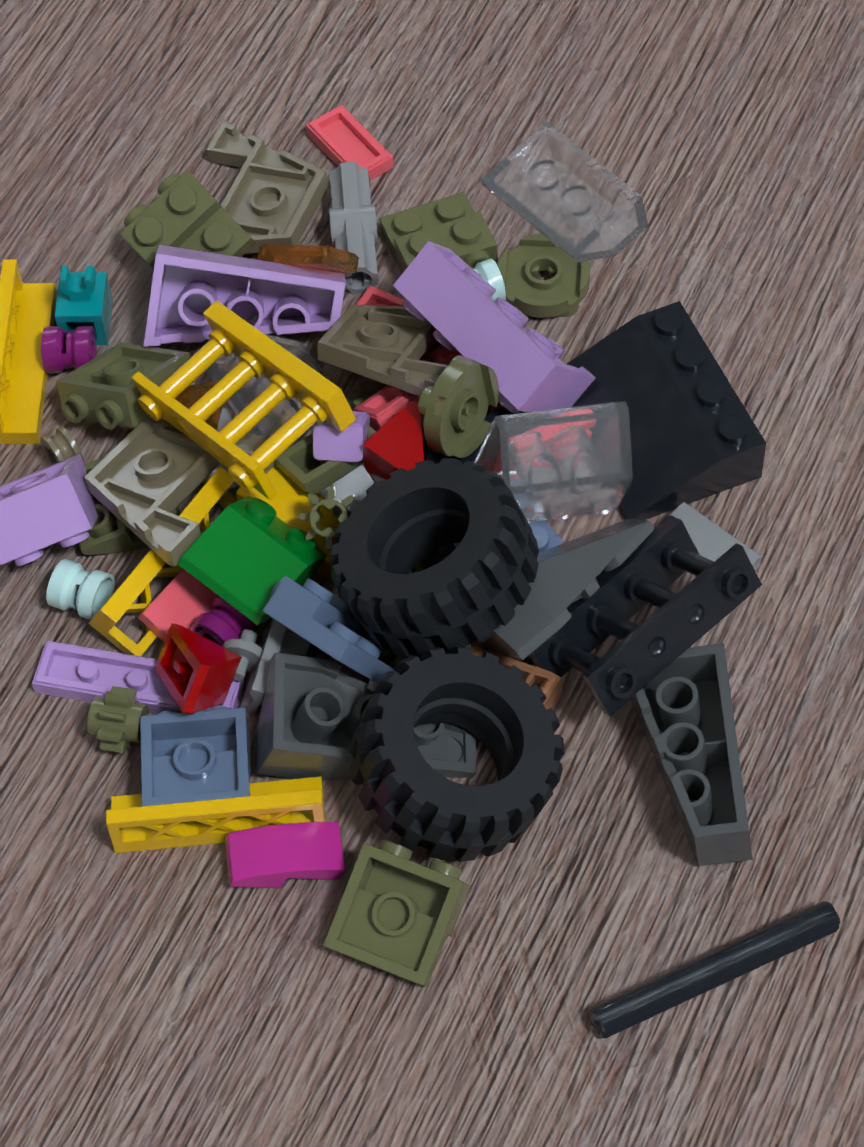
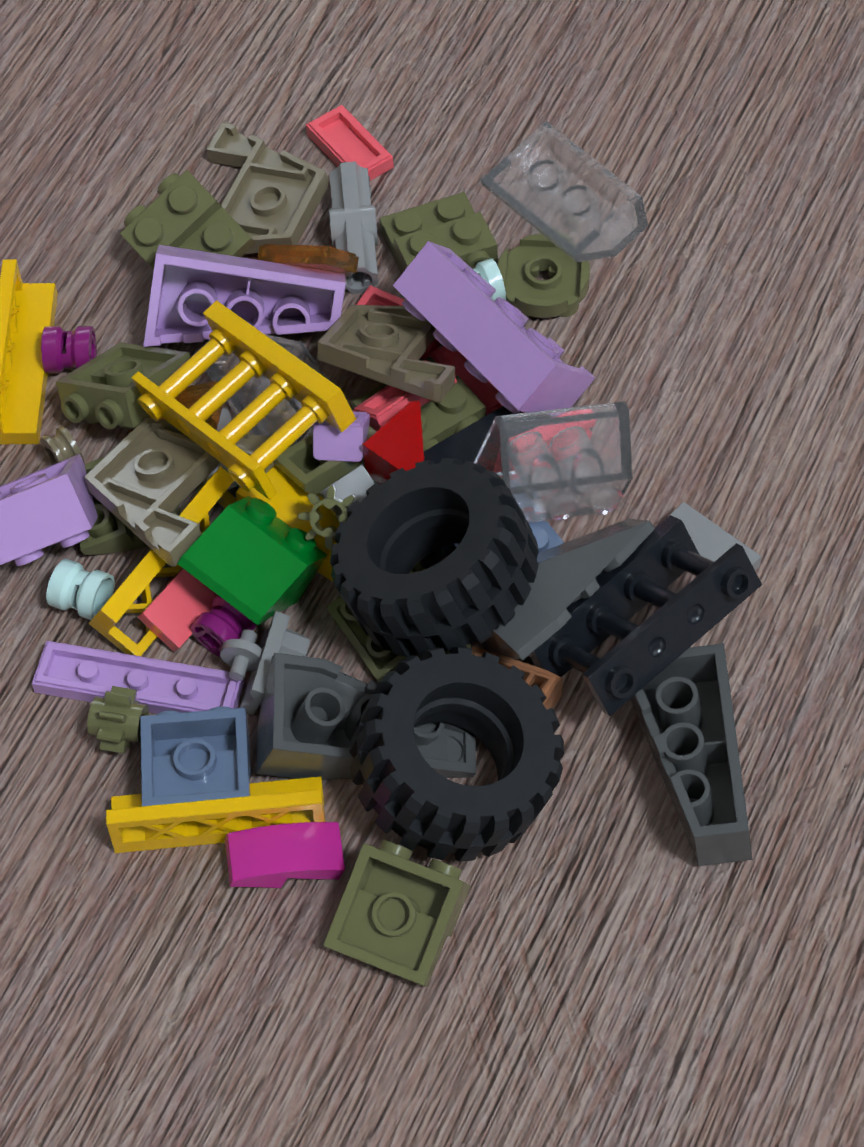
teal brick [55,265,113,345] -> none
red slope [155,623,242,714] -> none
sand blue plate [263,576,394,683] -> none
olive plate [418,355,499,458] -> none
black slope [566,301,766,520] -> none
black axle [589,901,841,1038] -> none

